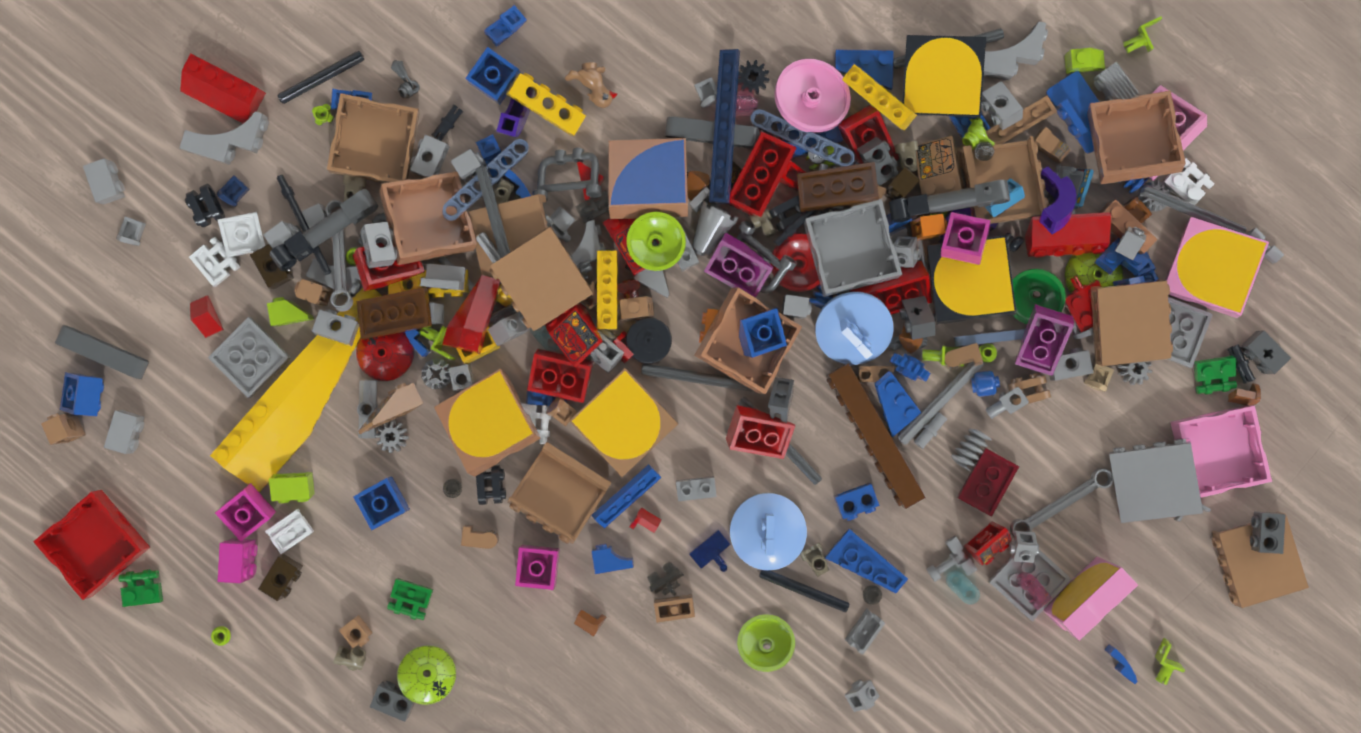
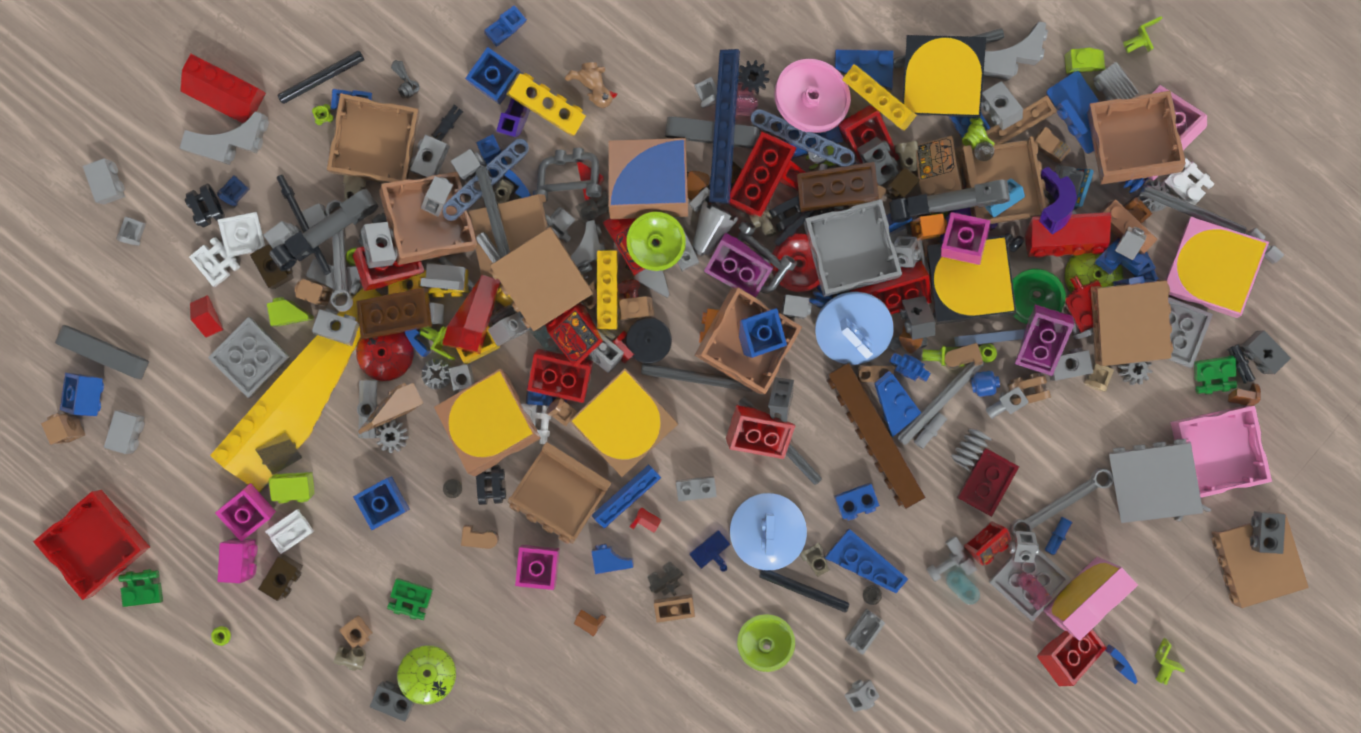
none -> clear smoke piece [255,432,302,475]
none -> light grey brick [421,176,453,217]
none -> red slope [1037,629,1107,687]
none -> blue axle [1045,517,1072,555]

